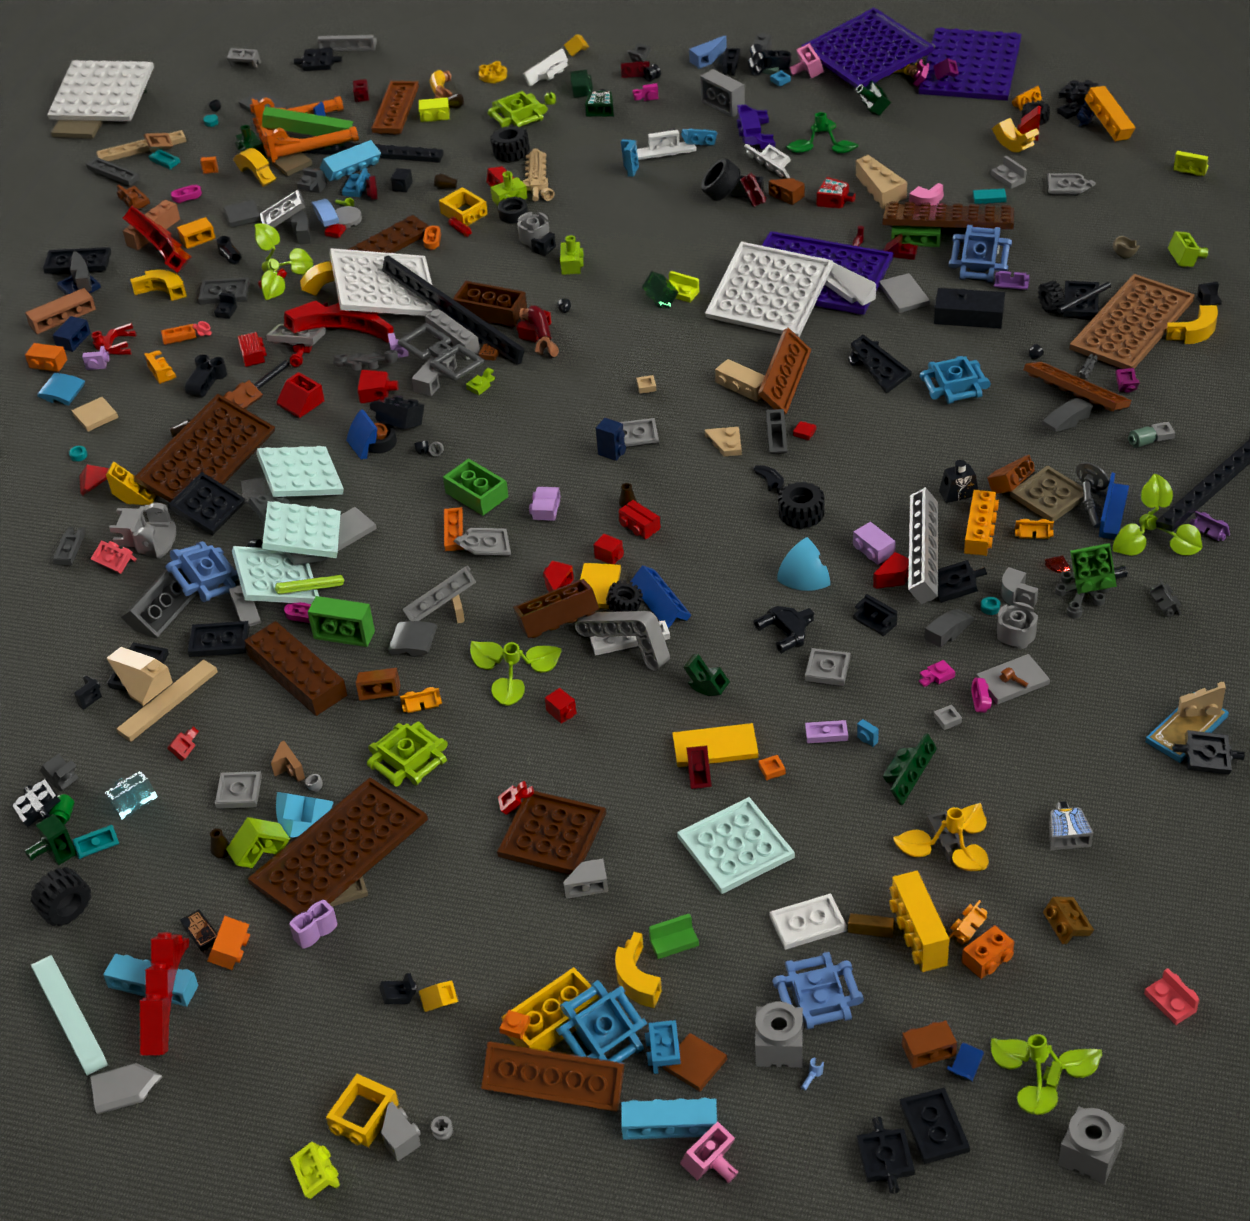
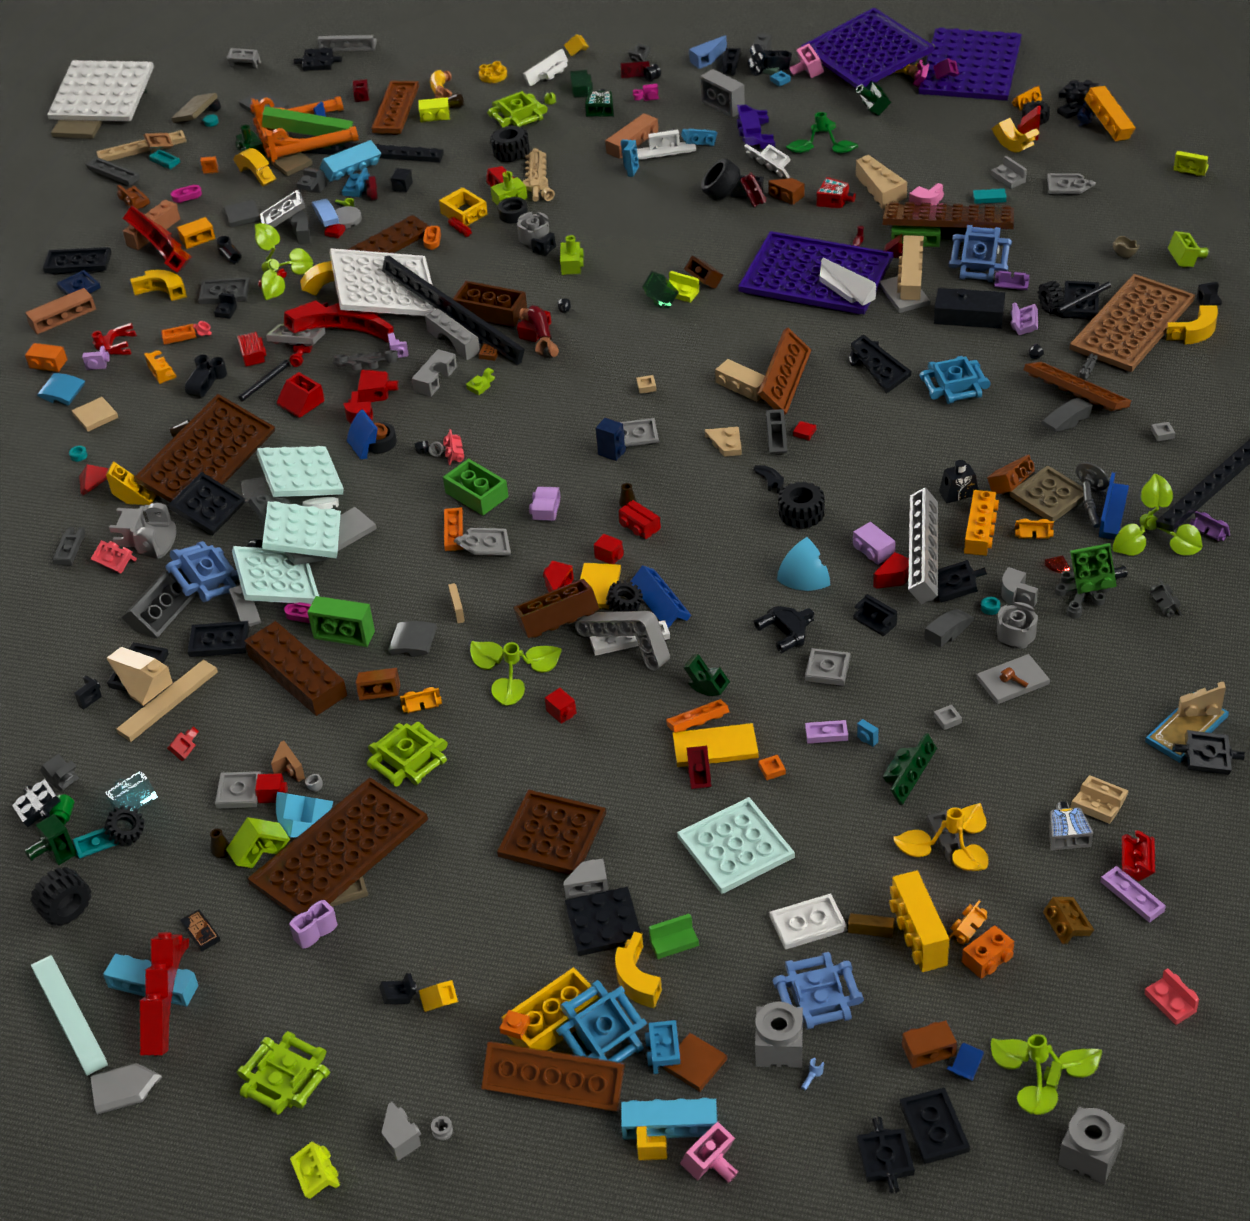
dark blue brick [53,316,91,352] -> none
dark grey slope [70,251,92,291] -> none
orange brick [207,916,250,970] -> none
dark orange bracket [223,380,263,409] -> none
lime axle [275,575,344,594] -> none
yellow window [326,1074,399,1148] -> none
black hinge [369,395,424,429] -> none
dark grey bar [398,324,484,381] -> none
light grey fence [403,565,476,621] -> none
dark brown cone [434,173,457,188] -> none
red plate [498,781,534,815] -> none
white plate [705,242,833,337] -> none
dark pink plate [919,660,955,687] -> none
dark pink plate [971,677,992,713] -> none
magenta bracket [1115,368,1140,393] -> none
sand green brick [1128,426,1157,448] -> none
none -> black tyre [104,805,145,846]
none -> dark tan tile [171,93,218,123]
none -> lime brick [237,1031,330,1115]
none -> red brick [255,774,288,803]
none -> white tile [302,497,339,509]
none -> red brick [344,391,373,424]
none -> coral hinge [443,429,465,465]
none -> black plate [565,887,641,957]
none -> nougat brick [605,113,659,159]
none -> yellow panel [637,1126,667,1160]
none -> orange plate [666,699,729,733]
none -> reddish brown brick [684,255,724,289]
none -> tan wedge [897,235,924,300]
none -> lavender bracket [1010,302,1038,336]
none -> tan slope [1070,775,1129,824]
none -> lavender plate [1101,866,1166,923]
none -> red hinge [1122,830,1155,881]

